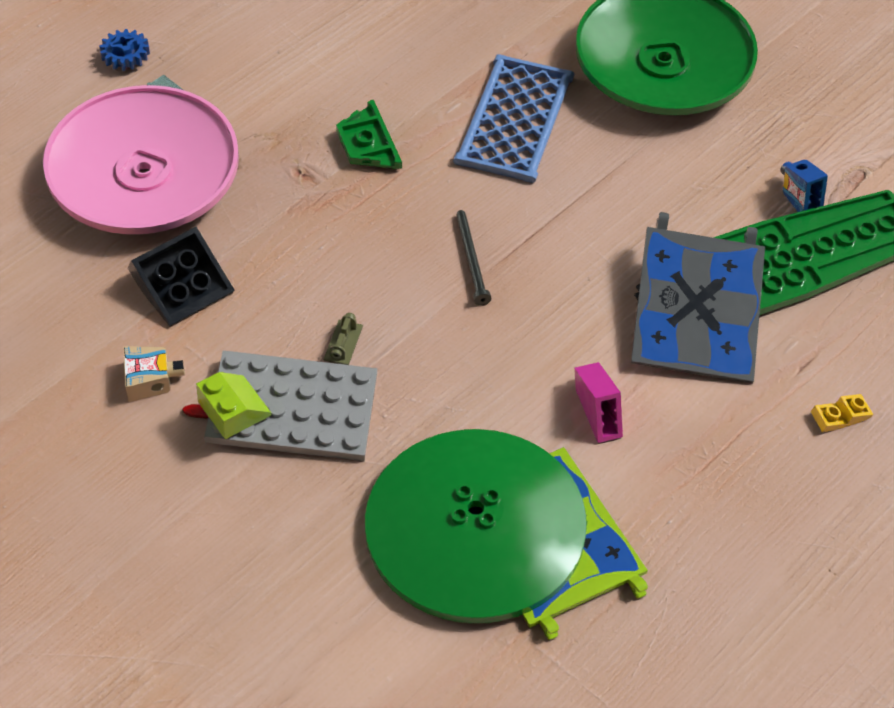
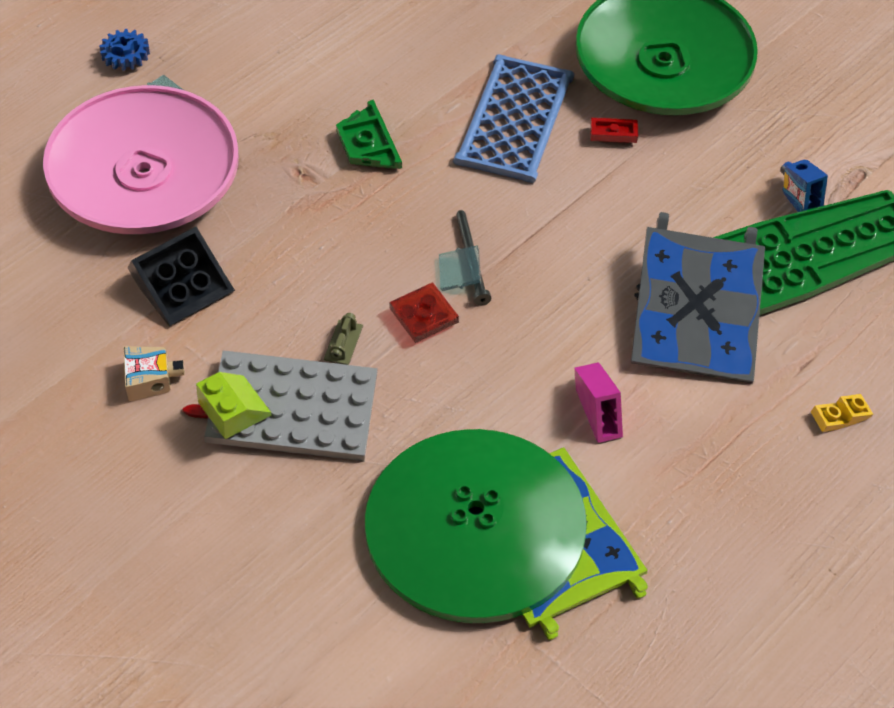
none -> clear red plate [389,282,459,343]
none -> clear light blue piece [439,245,481,291]
none -> red plate [590,118,638,143]

